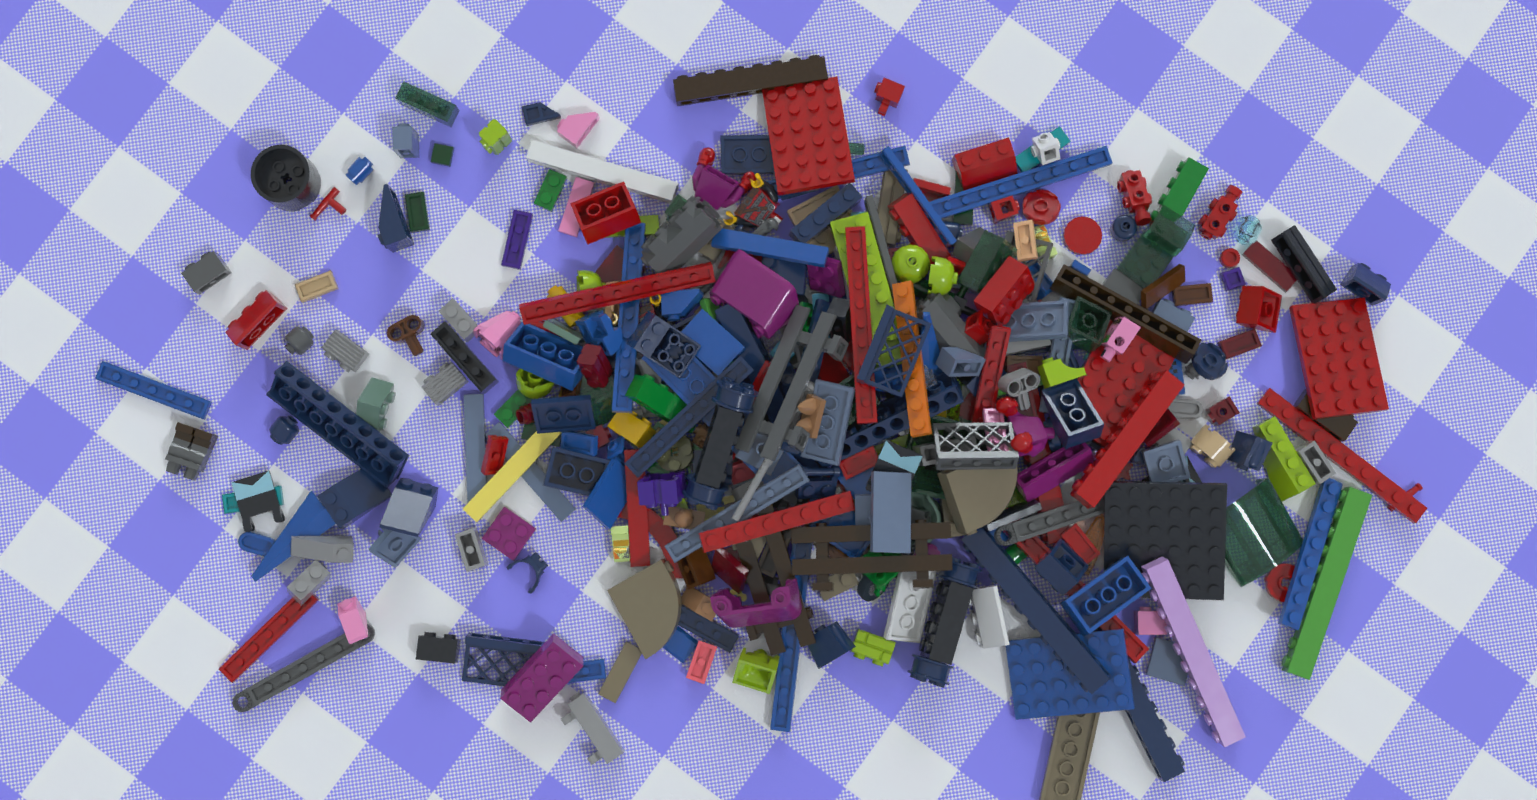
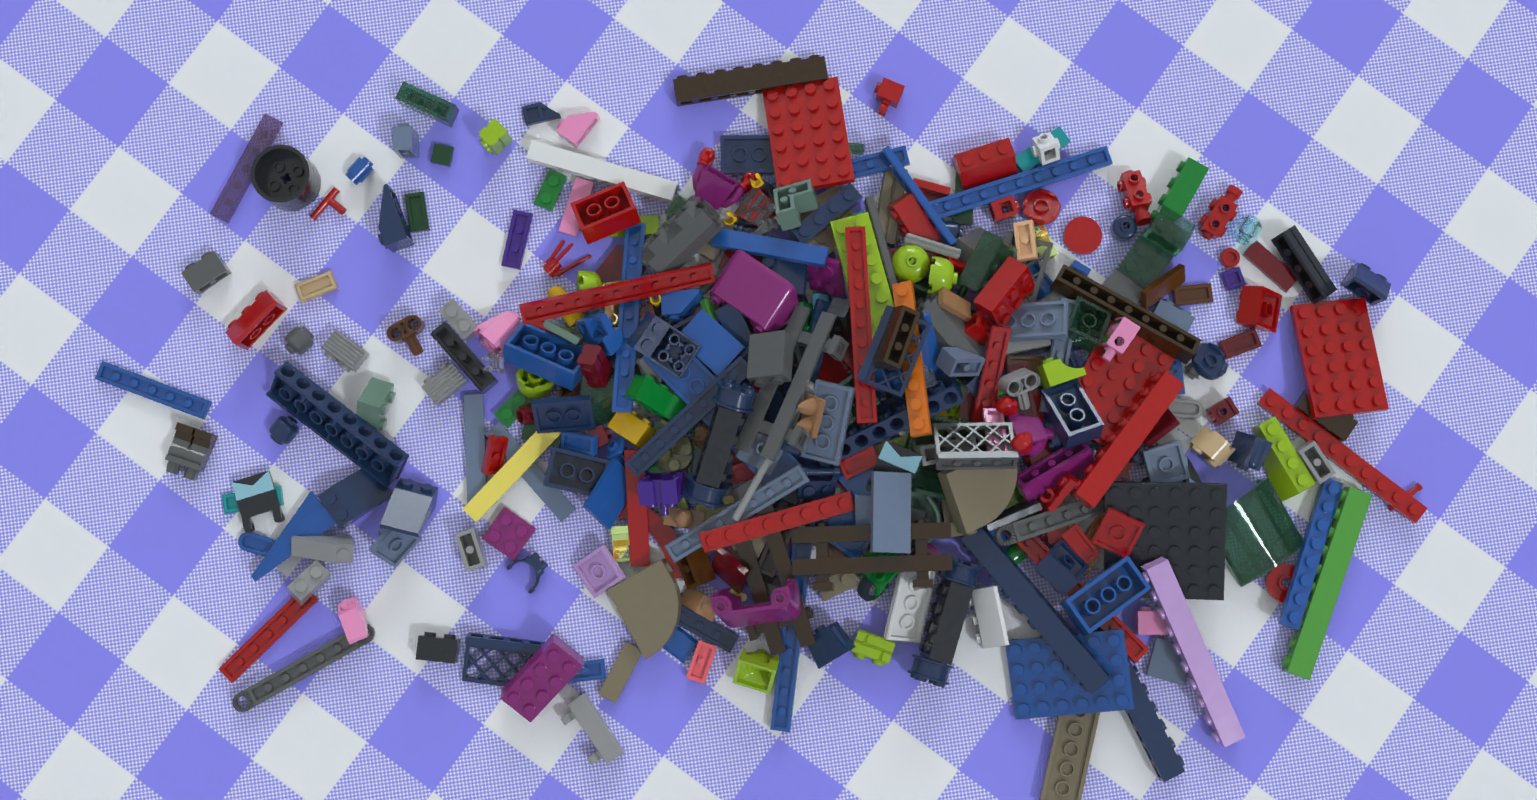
none -> clear purple tile [210,113,283,224]
none -> clear tile [482,351,505,374]
none -> red plant [542,240,591,278]
none -> lavender plate [573,544,626,598]
none -> dark grey brick [747,330,794,387]
none -> sand green brick [773,179,818,231]
none -> dark brown brick [873,305,920,371]
none -> light grey axle [904,233,961,259]
none -> medium nougat tile [938,287,971,322]
none -> red plate [1039,471,1077,513]
none -> red tile [1091,506,1145,557]

